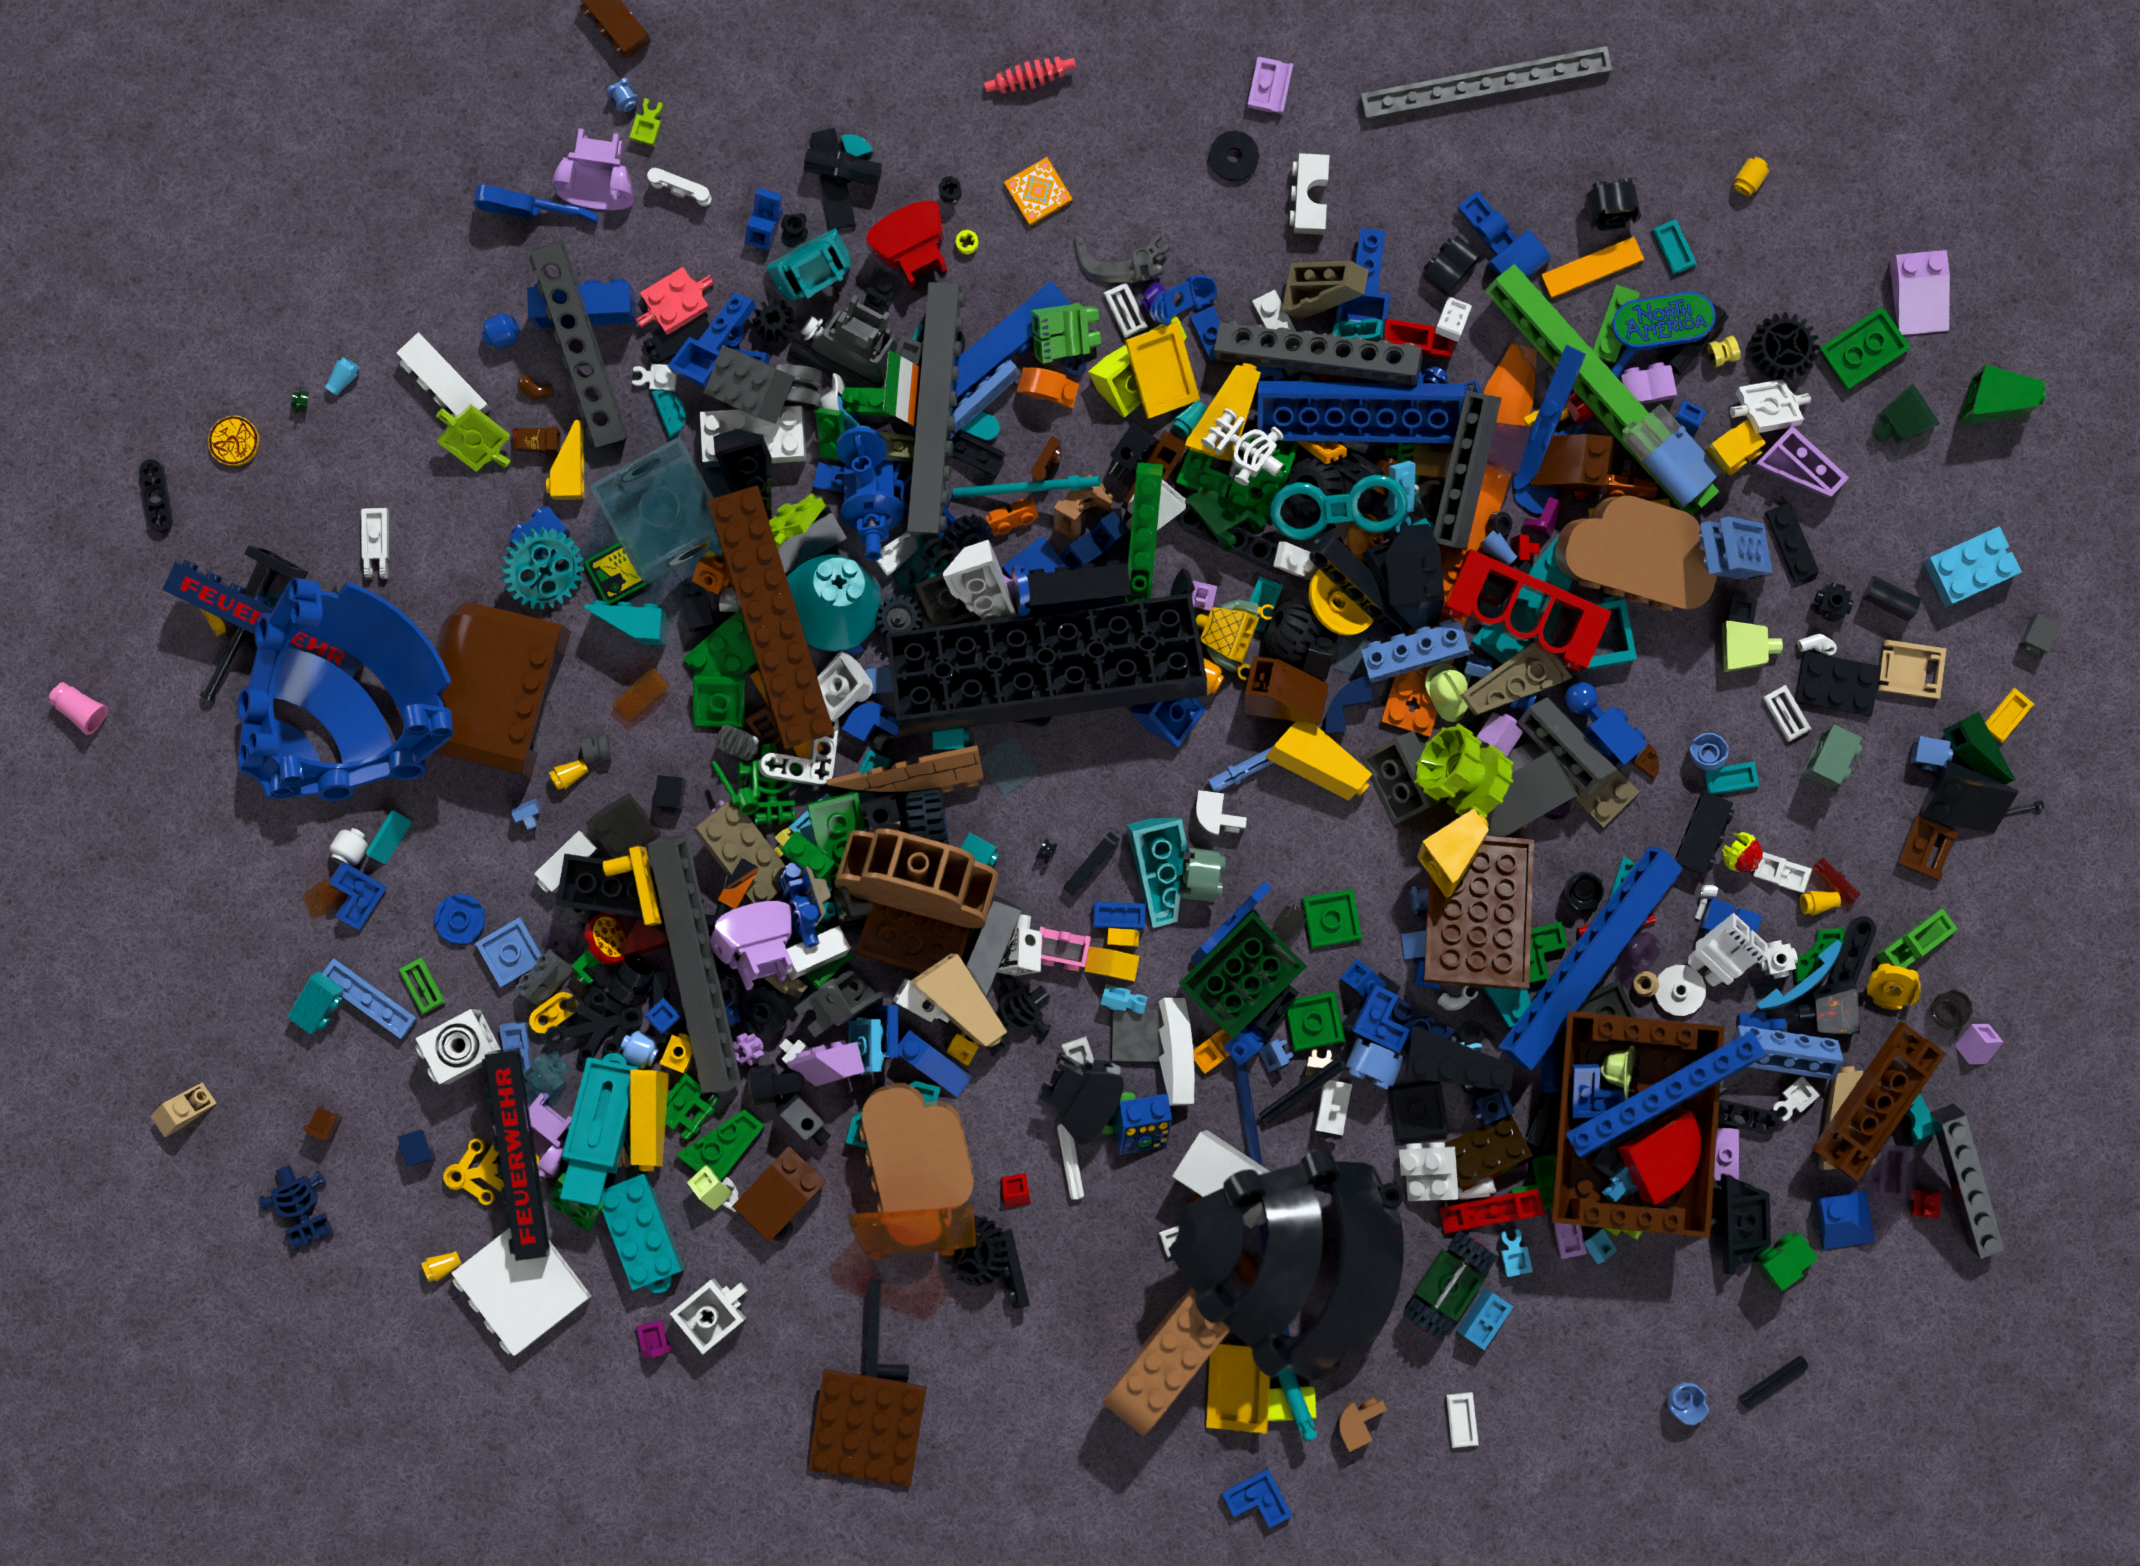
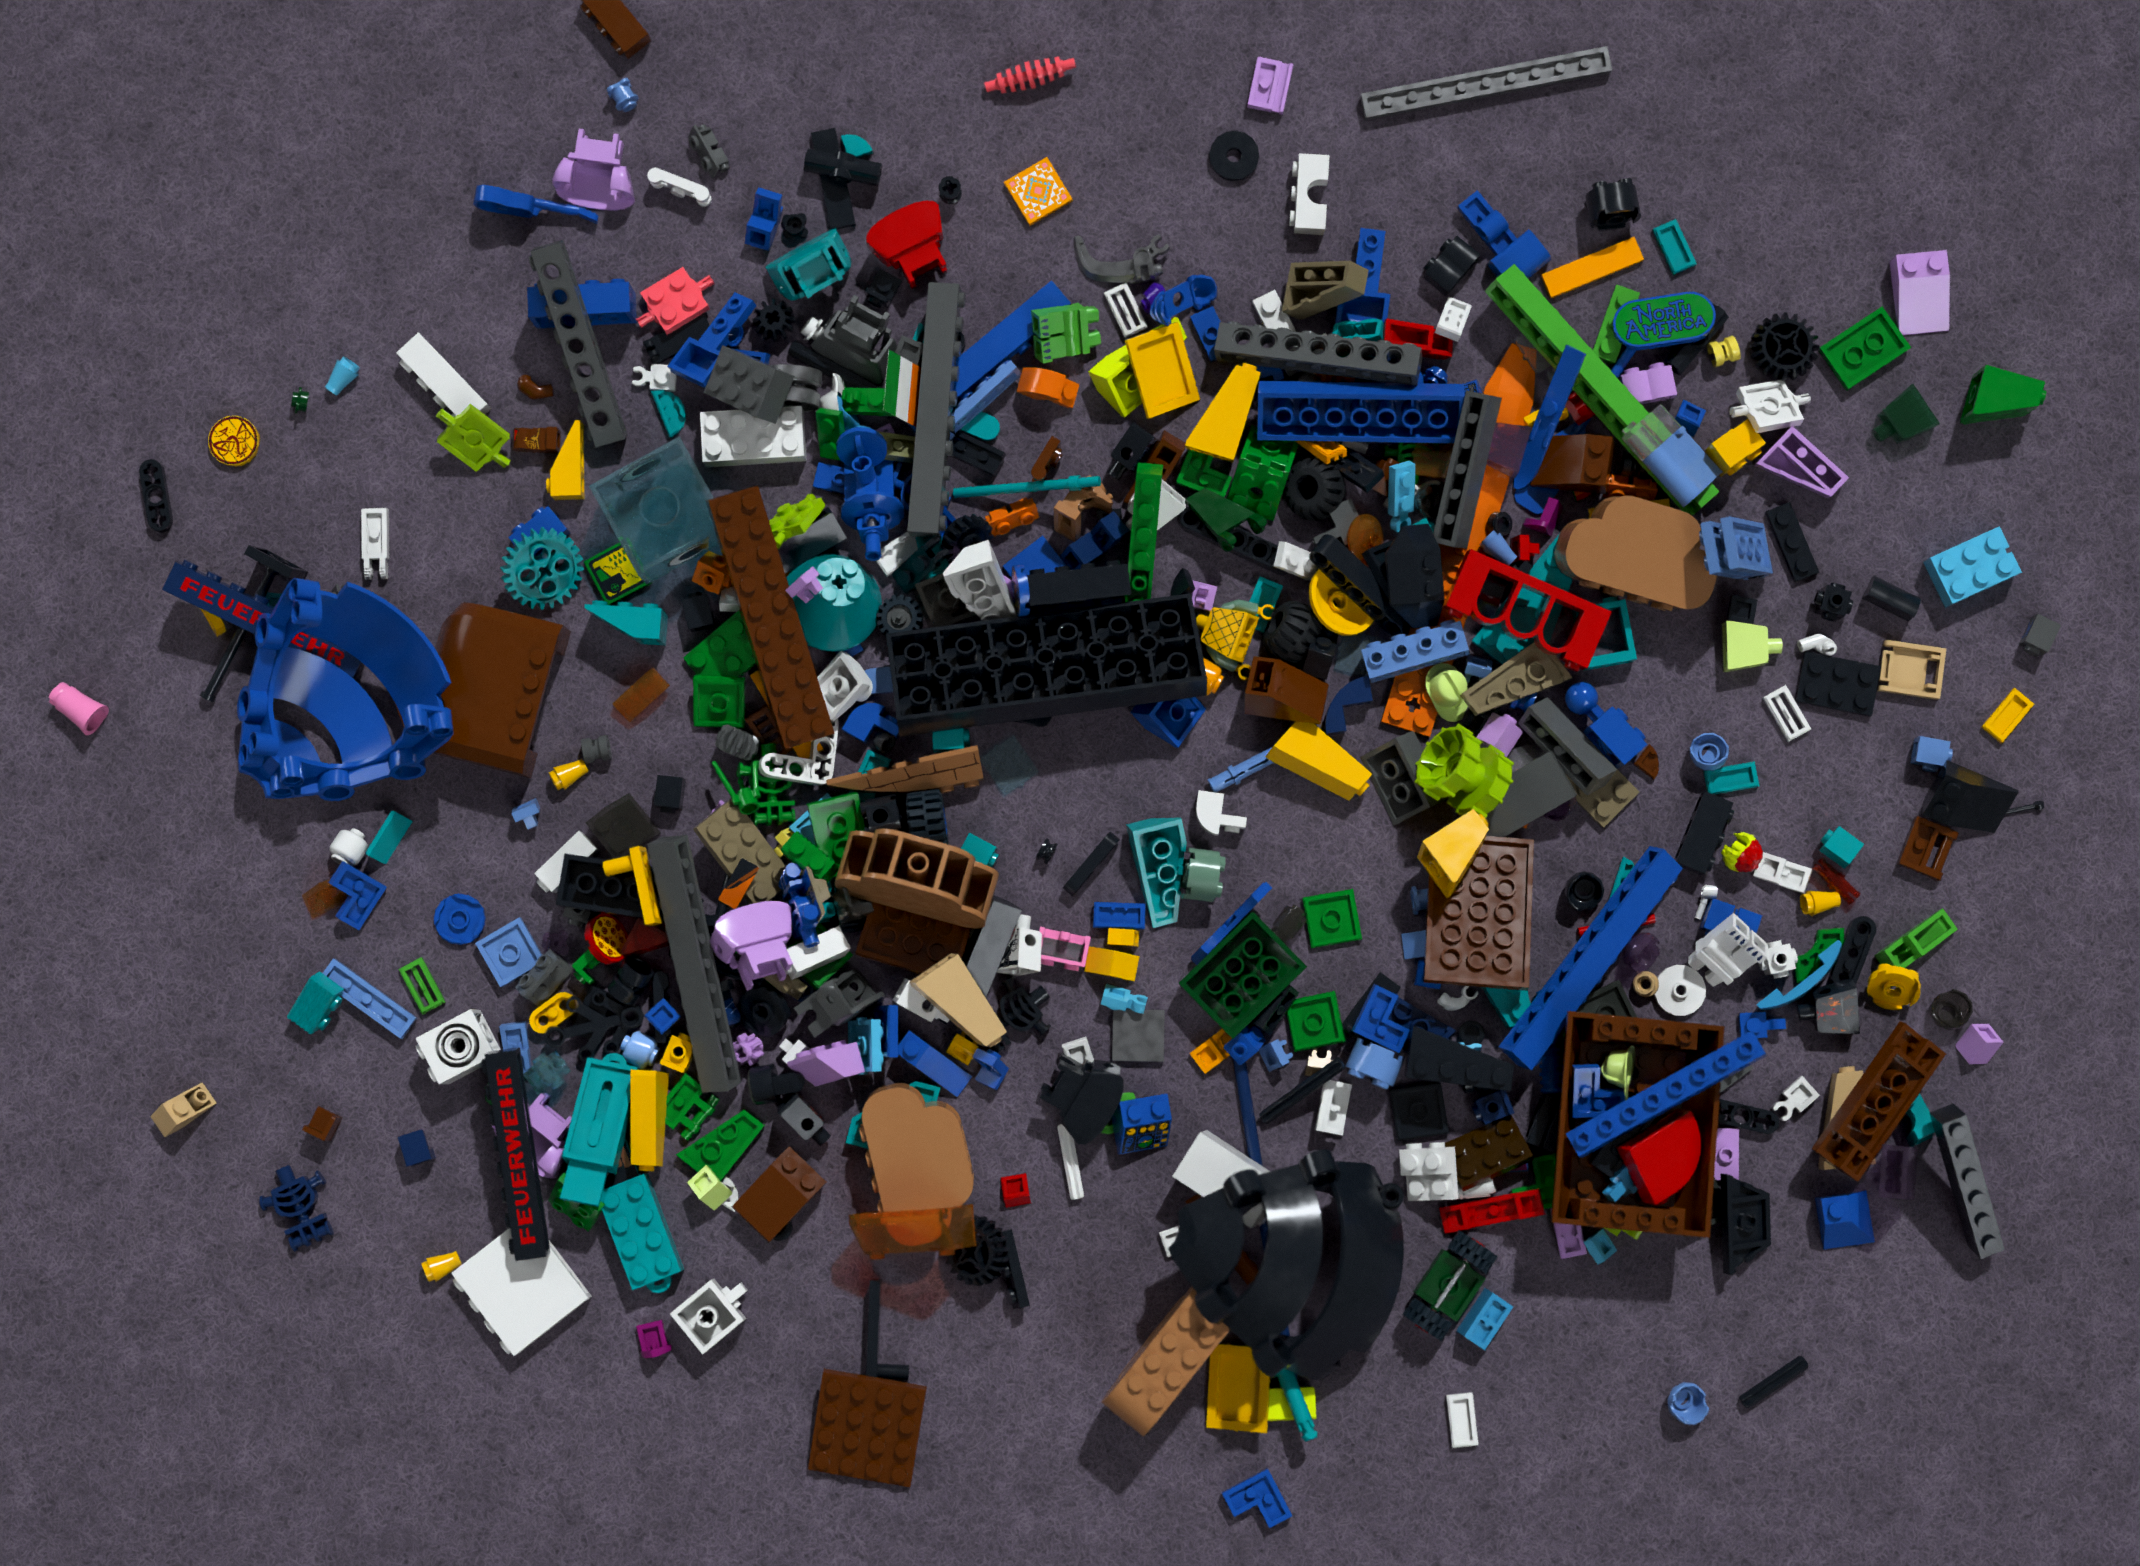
yellow plant [443,1138,541,1205] -> none
blue head [481,313,521,350] -> none
lime plate [629,98,664,147] -> none
black wedge [713,429,772,520] -> none
neon yellow bush [956,230,979,254] -> none
dark blue bush [1064,354,1086,377] -> none
white slope [1159,998,1195,1106] -> none
teal cone [1172,400,1207,438] -> none
white piece [1201,408,1284,486] -> none
teal bar [1270,475,1408,541] -> none
medium nougat brick [1338,1397,1387,1452] -> none
blue bracket [1340,959,1386,1000] -> none
medium azure plate [1501,1229,1533,1277] -> none
green plate [1529,922,1568,983] -> none
medium blue brick [1732,1025,1844,1080] -> none
yellow brick [1733,157,1769,197] -> none
green brick [1754,1232,1819,1291] -> none
sand green brick [1802,724,1862,789] -> none
red tile [1911,1190,1941,1219] -> none
dark green slope [1943,712,2016,785] -> none
none -> dark grey hinge [688,124,730,179]
none -> lavender tile [785,566,823,603]
none -> blue bracket [972,1048,1009,1090]
none -> teal brick [1819,826,1864,869]

